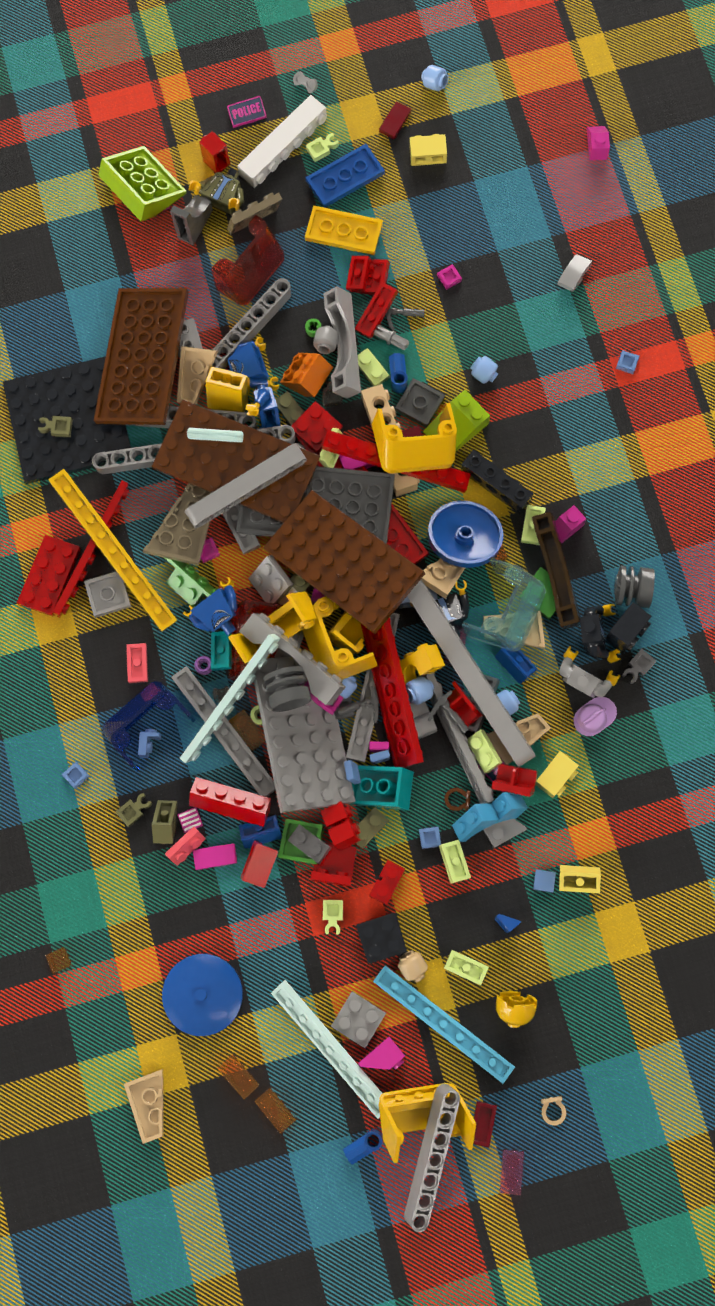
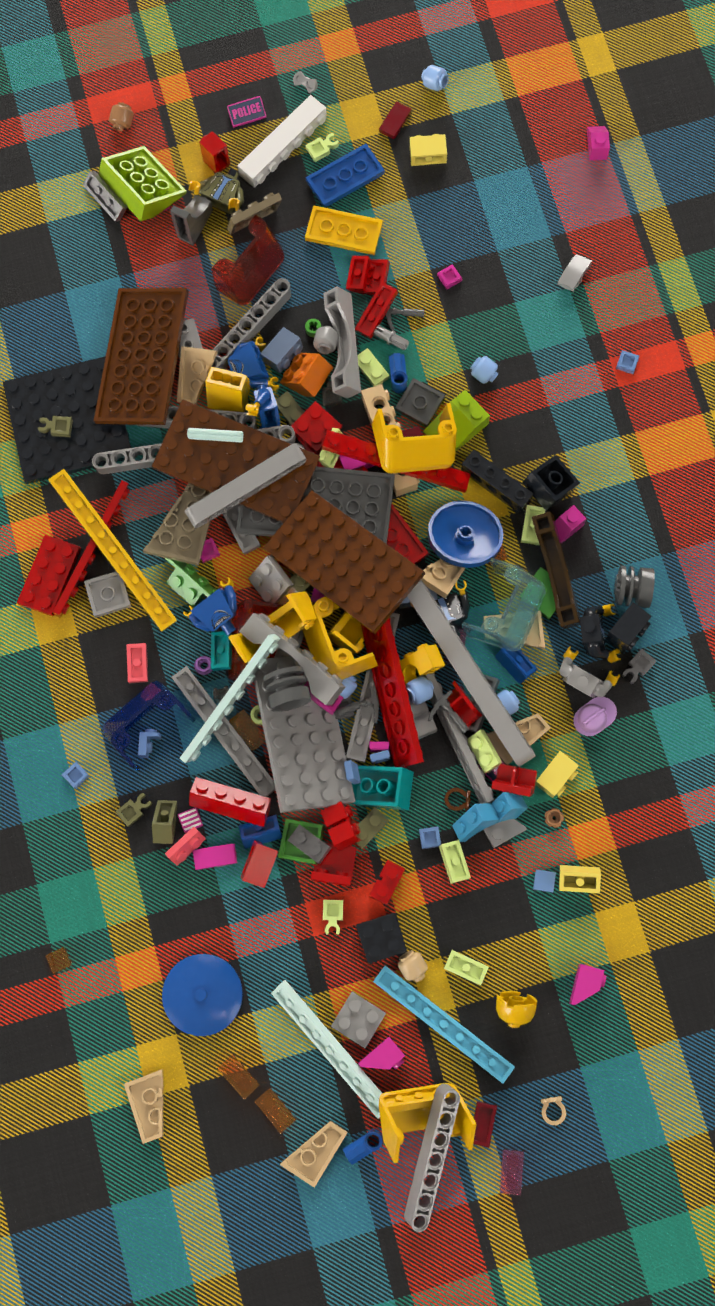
blue slope [495,914,521,933] -> none
none -> flat silver plate [83,171,127,222]
none -> medium nougat head [109,102,134,131]
none -> sand blue brick [260,327,303,373]
none -> tan wing [280,1121,348,1188]
none -> black brick [522,455,580,511]
none -> medium nougat plate [545,808,564,828]
none -> dark pink slope [569,964,606,1005]

